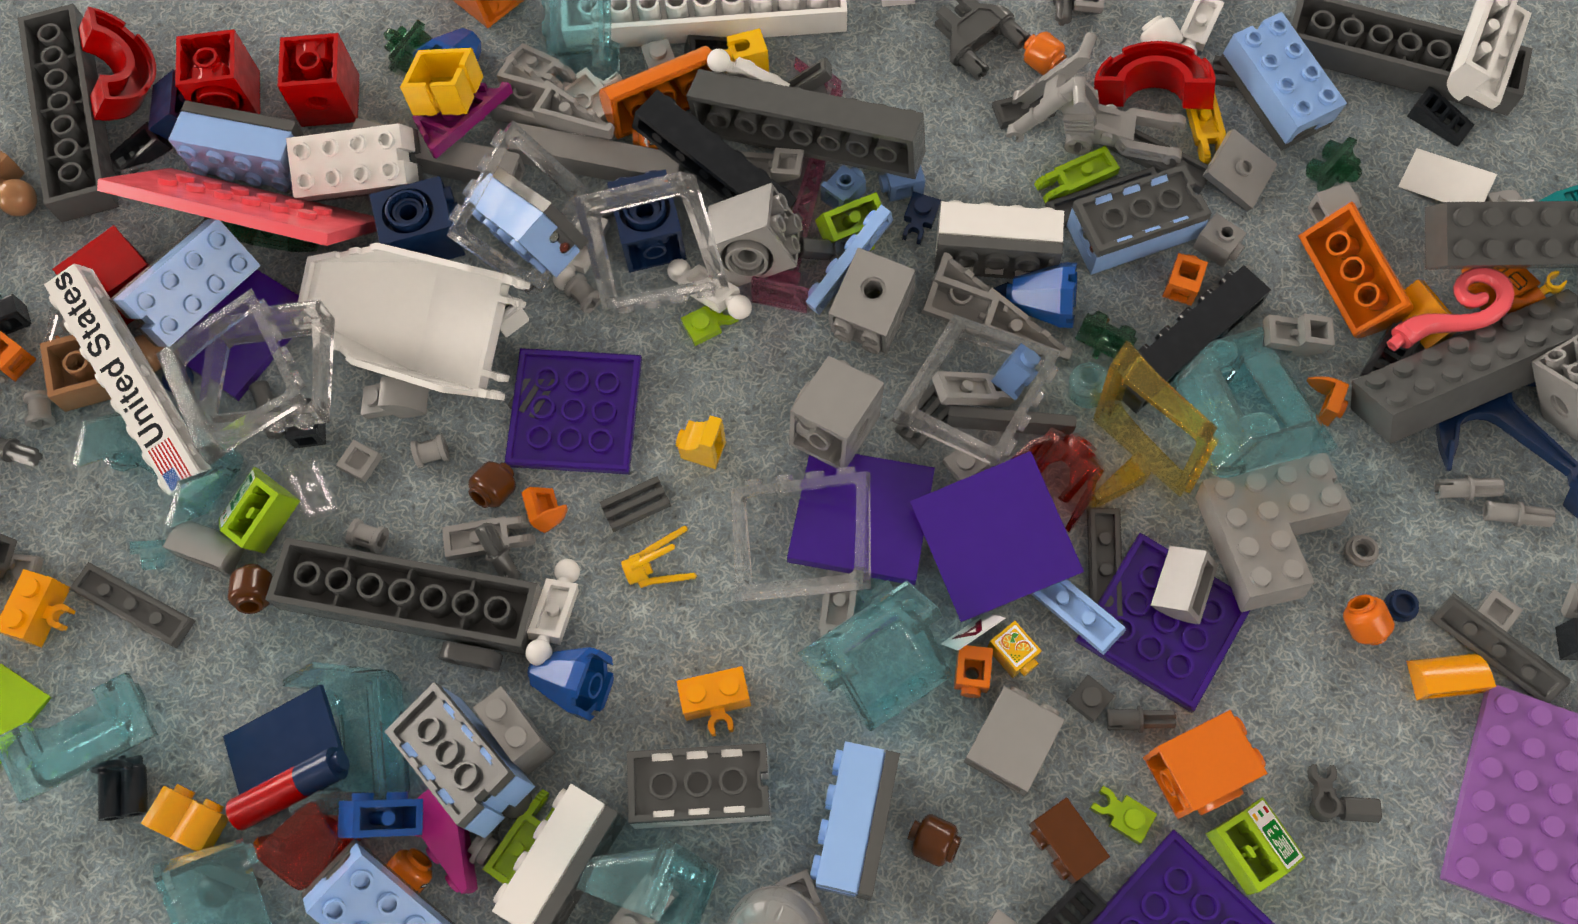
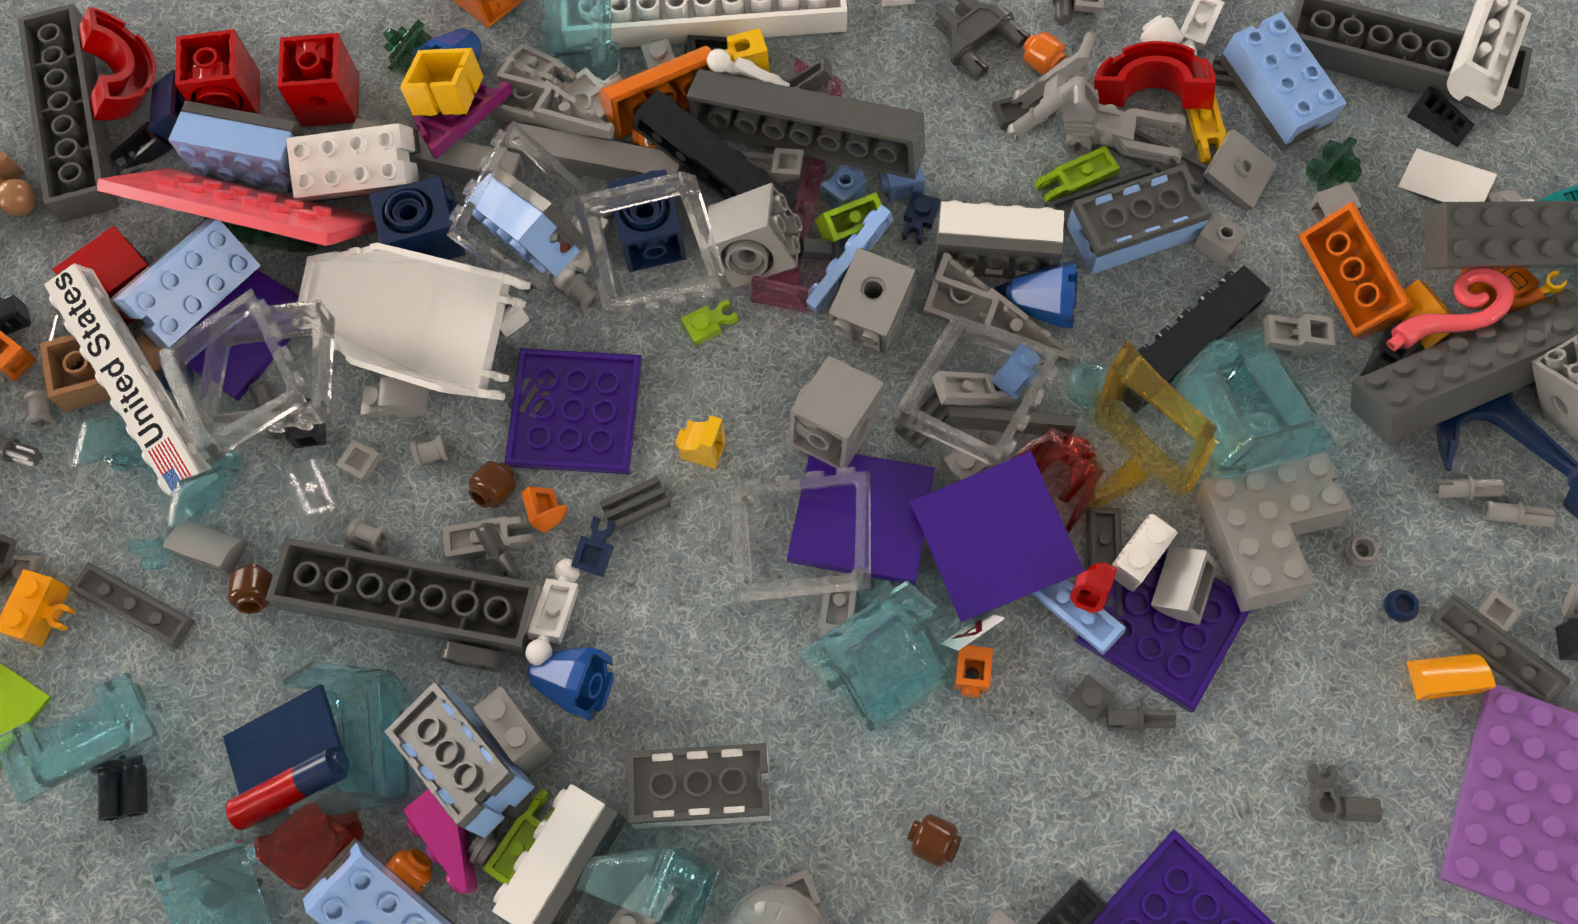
light orange brick [141,784,229,855] -> none
lime slope [218,467,300,554] -> none
blue brick [338,792,423,838] -> none
yellow plant [621,526,697,588] -> none
white plate [667,259,752,320] -> none
light orange brick [676,666,751,737] -> none
light blue piece [810,741,900,901] -> none
light grey brick [964,686,1065,796] -> none
yellow brick [987,621,1042,678] -> none
reddish brown brick [1029,797,1110,884] -> none
clear green hips [1075,310,1138,363] -> none
lime plate [1089,785,1157,845] -> none
orange brick [1143,710,1268,819] -> none
orange brick [1162,253,1208,306] -> none
lime slope [1205,797,1305,895] -> none
orange plate [1306,376,1349,426] -> none
orange head [1343,594,1395,645] -> none
none -> dark blue plate [571,516,616,577]
none -> red rock [1069,562,1117,613]
none -> white brick [1111,514,1178,591]

